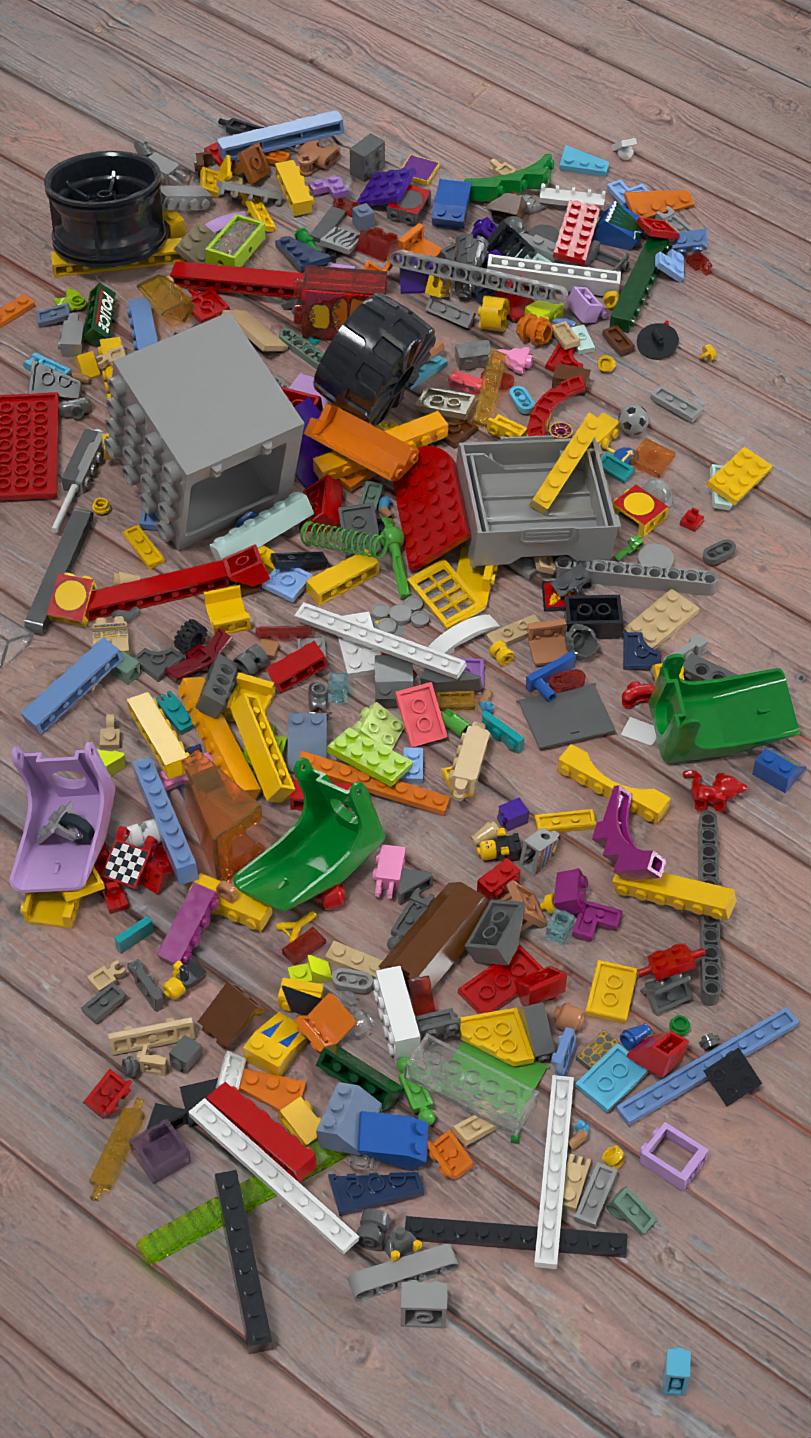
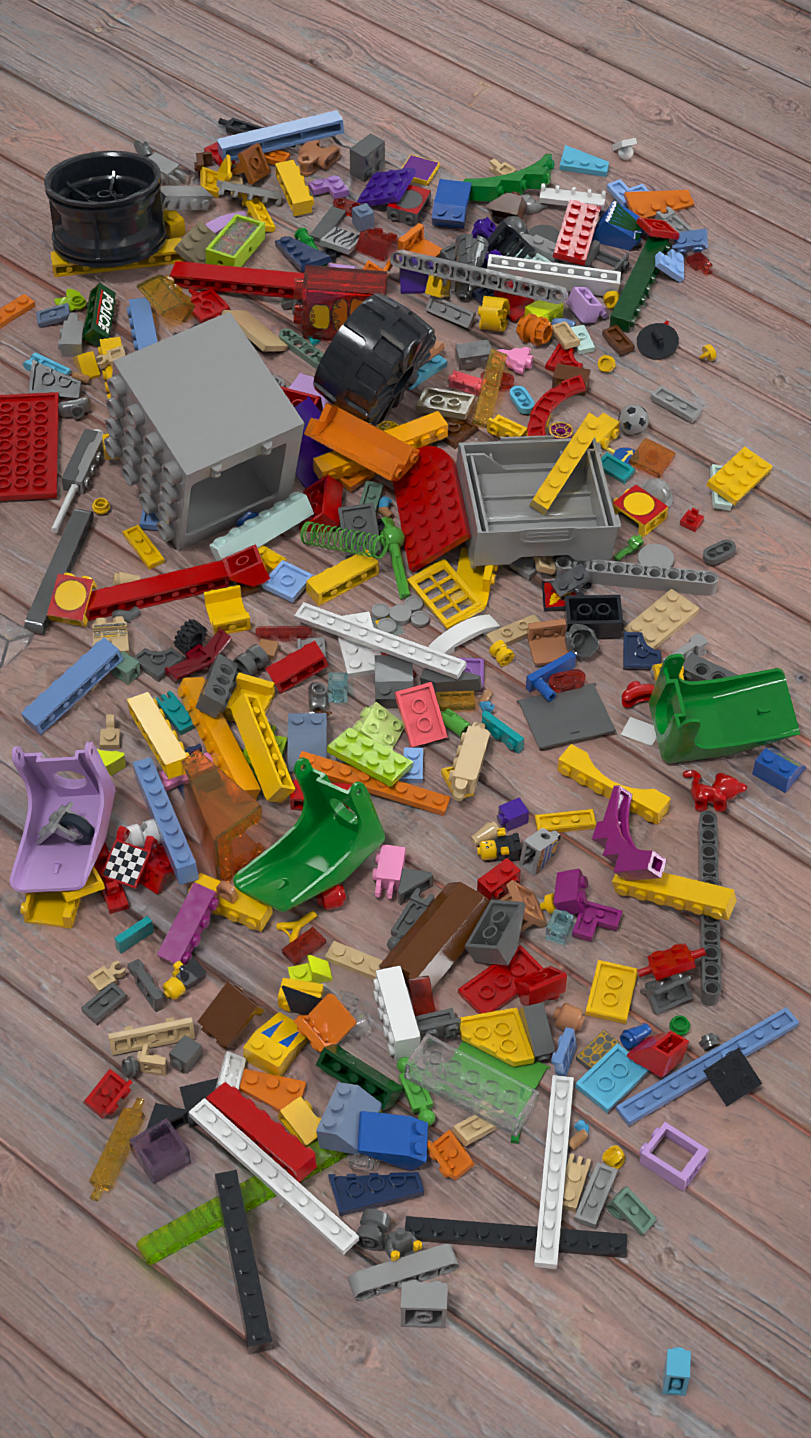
black tile [270,551,328,569] -> none
light grey plate [332,968,373,994] -> none

